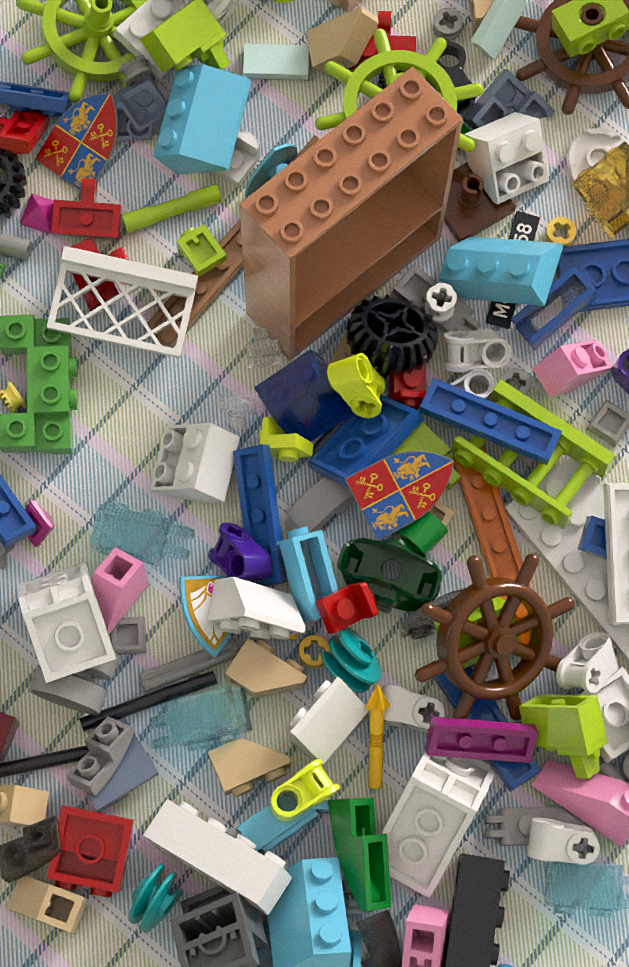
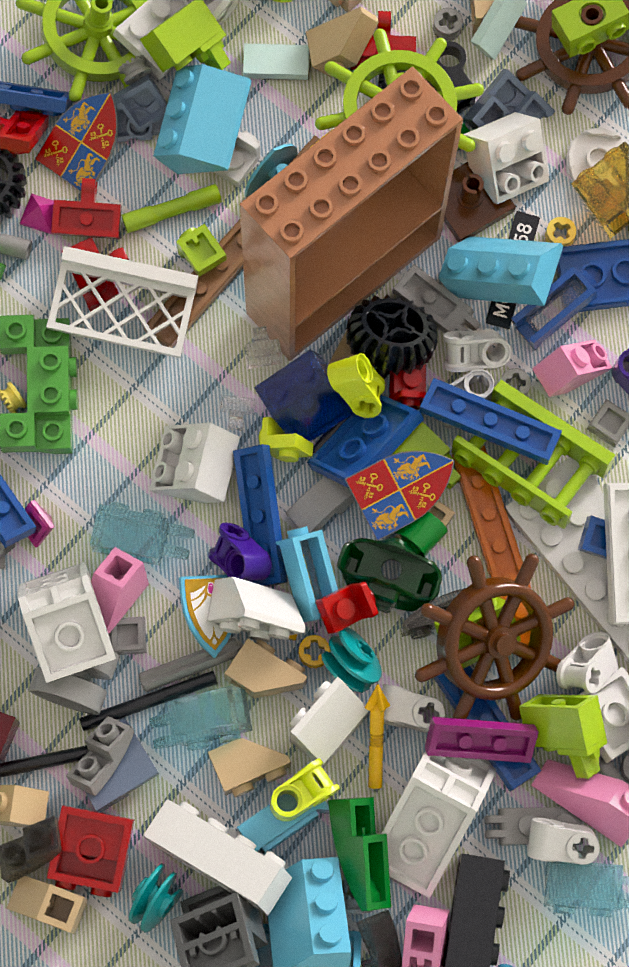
white bush [424,283,457,323] -> none

